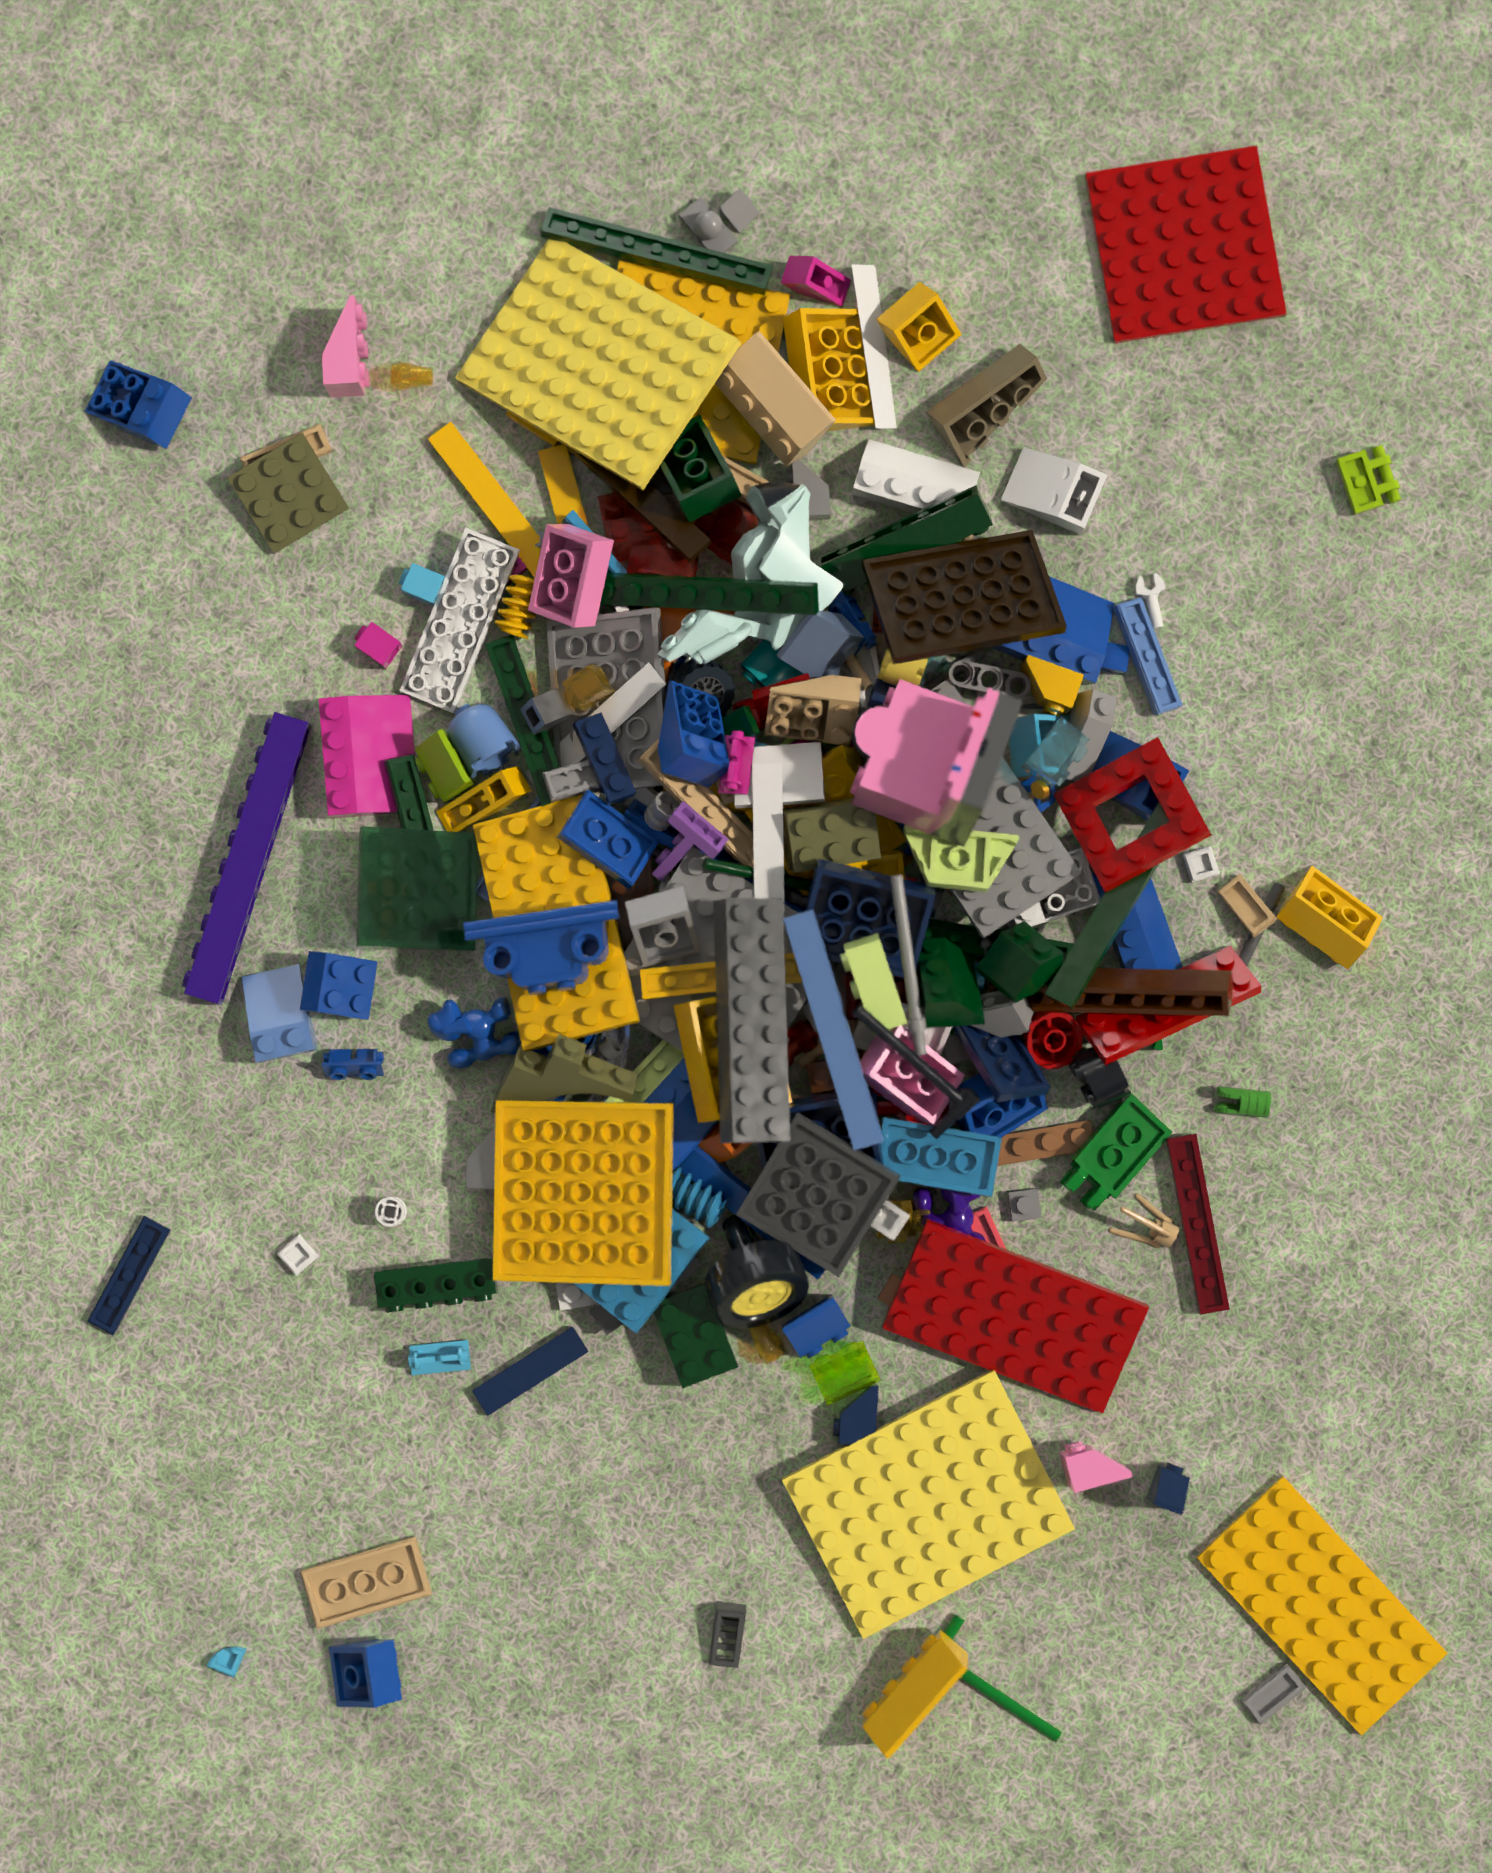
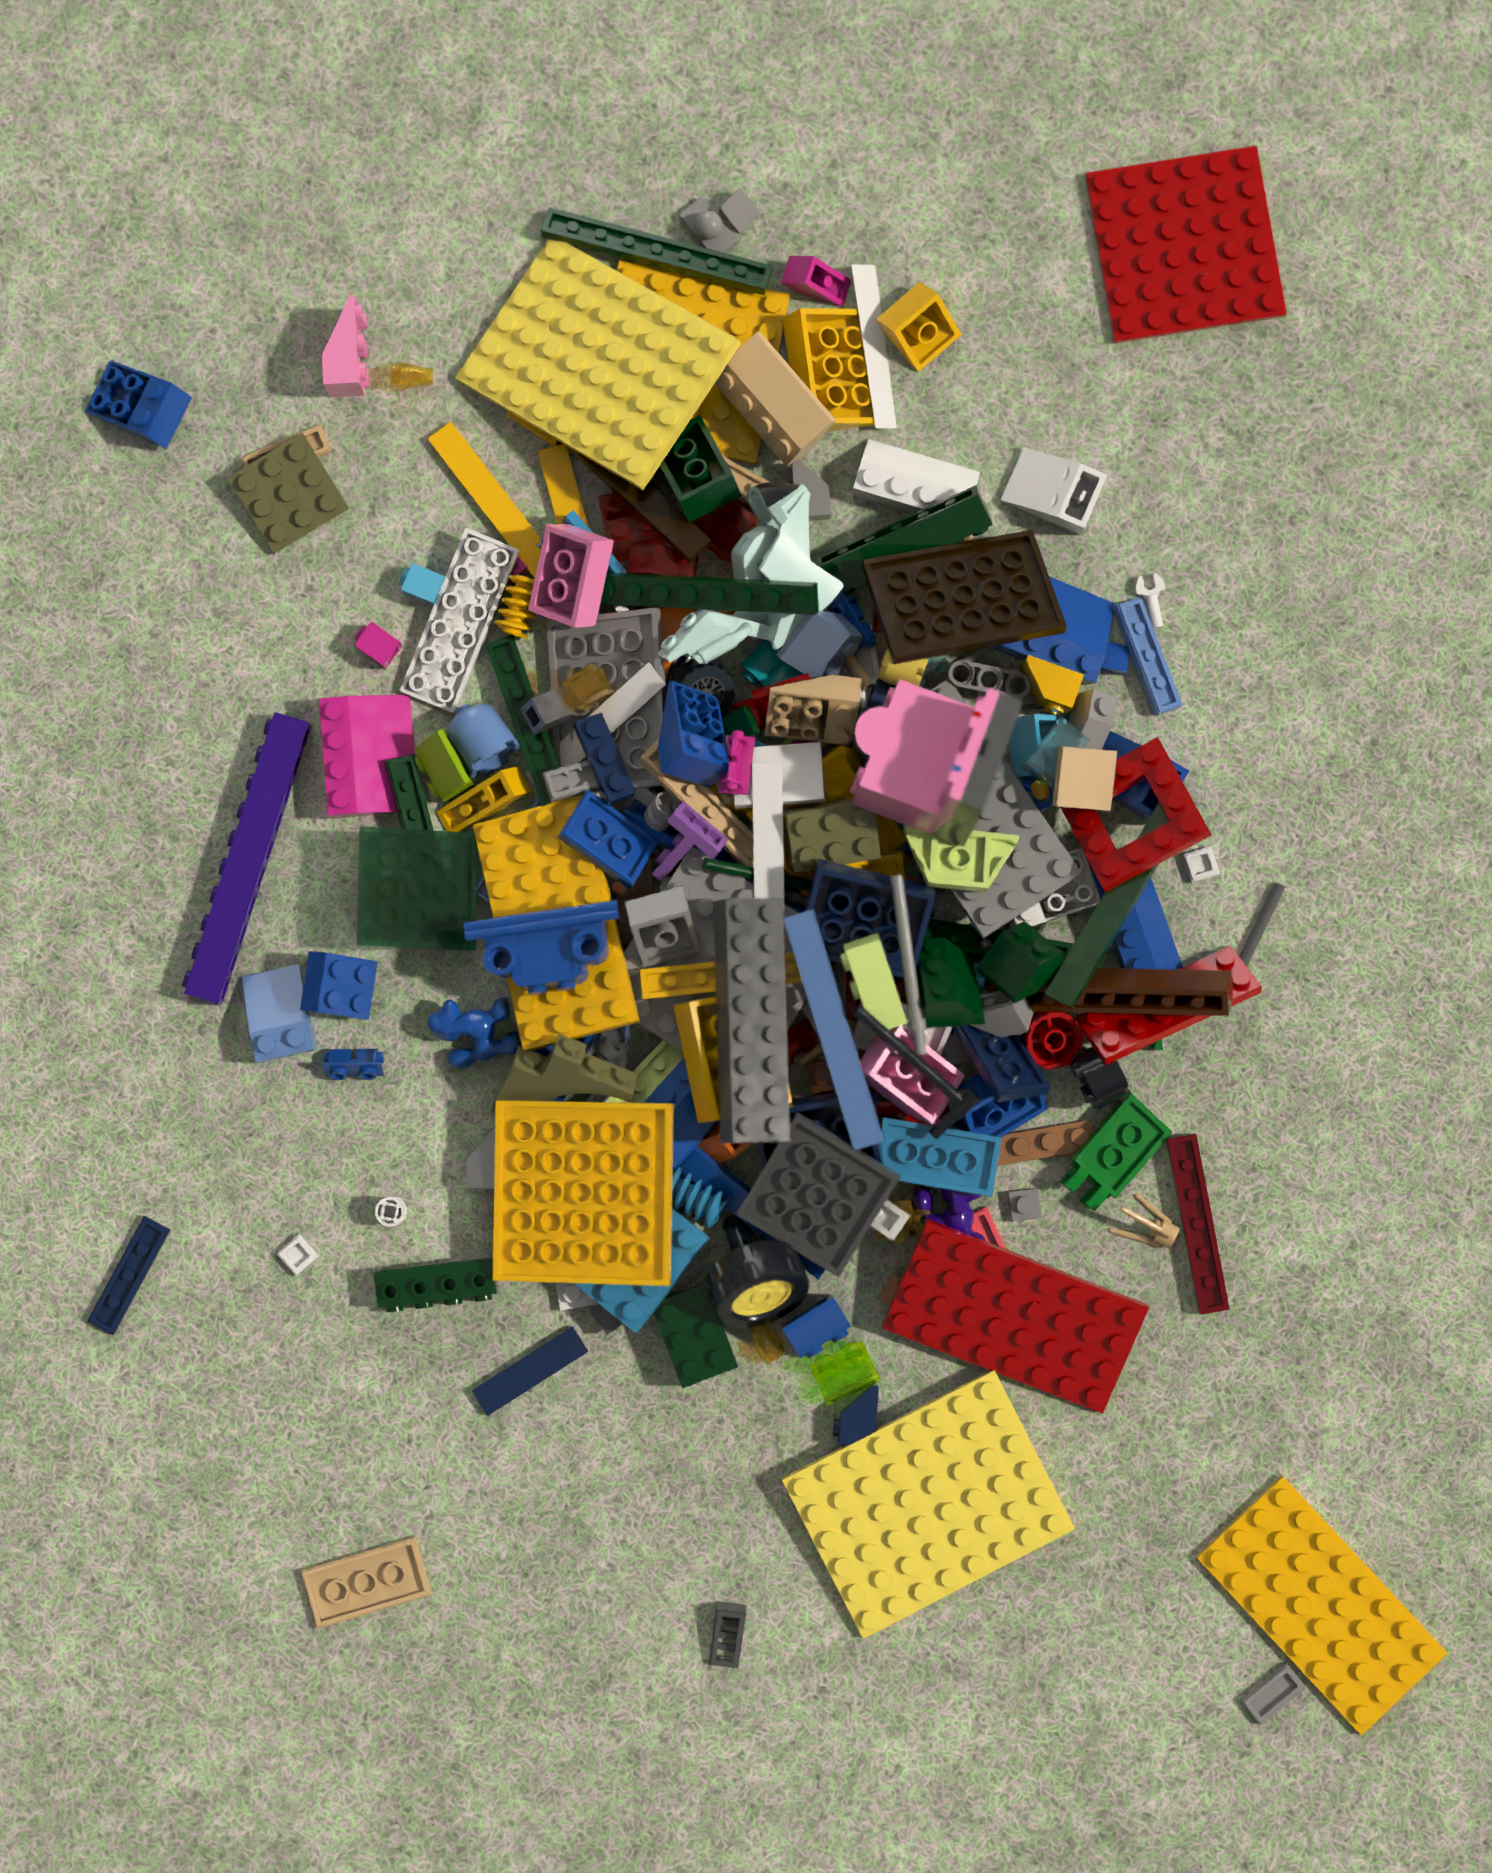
medium azure tile [207,1646,247,1678] -> none
blue slope [329,1639,402,1708] -> none
medium azure hinge [408,1340,471,1375] -> none
yellow slope [862,1630,968,1759] -> none
dark tan wedge [927,344,1047,468] -> none
green bar [944,1614,1062,1742] -> none
bright pink slope [1059,1441,1133,1493] -> none
dark blue slope [1146,1462,1190,1515] -> none
bright green hinge [1214,1086,1271,1118] -> none
tan tile [1217,874,1277,938] -> none
yellow slope [1276,866,1383,970] -> none
lime plate [1336,445,1401,515] -> none
none -> tan tile [1052,746,1117,811]

